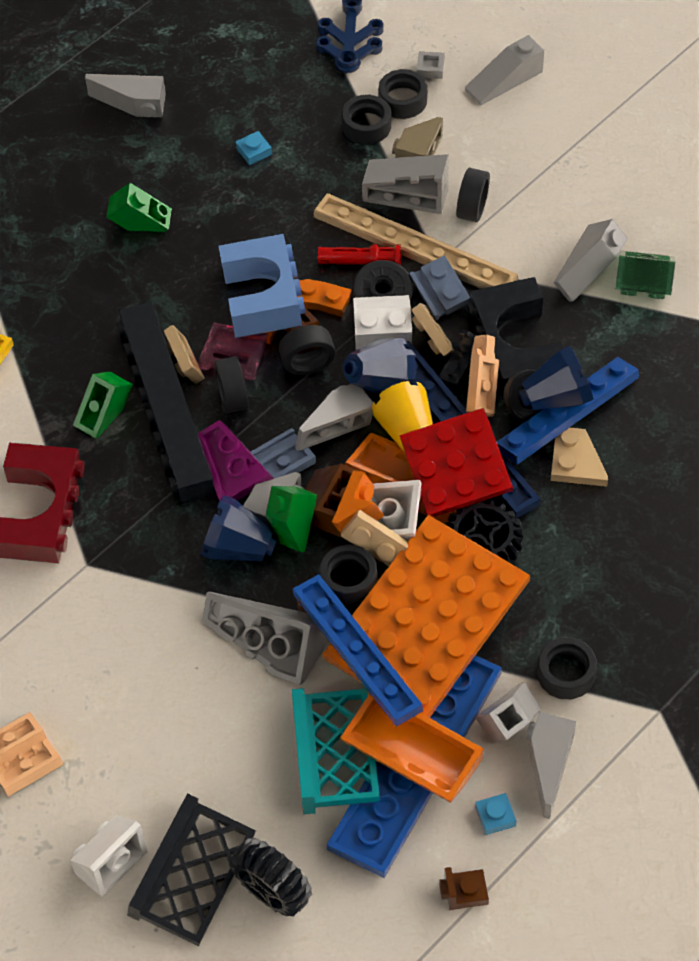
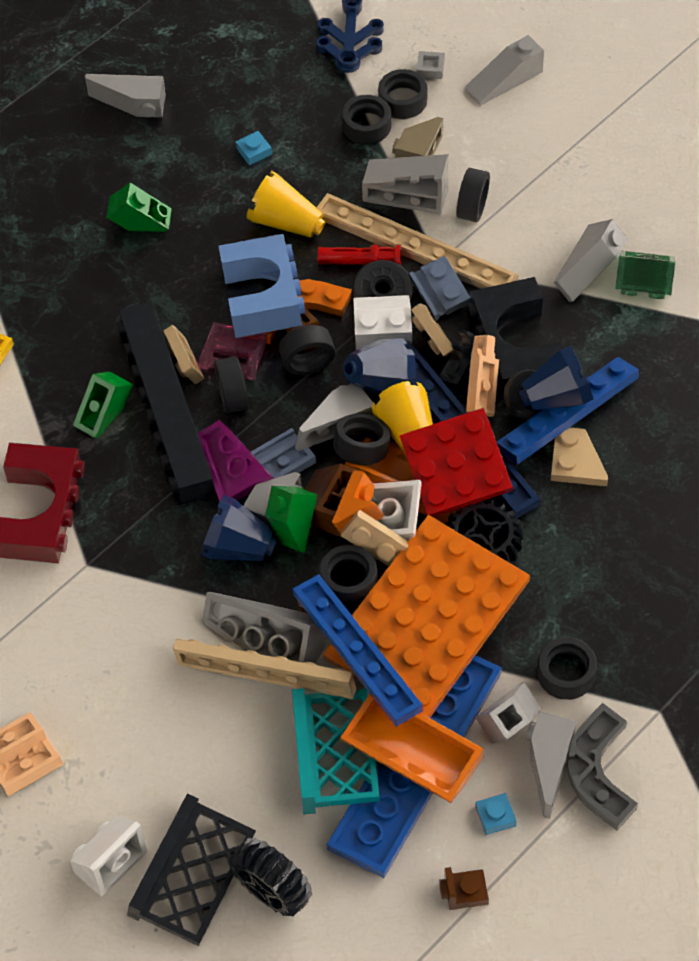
none -> tan plate [172,639,356,699]
none -> yellow cone [247,171,326,238]
none -> black tyre [333,414,391,465]
none -> dark grey plate [568,703,638,831]

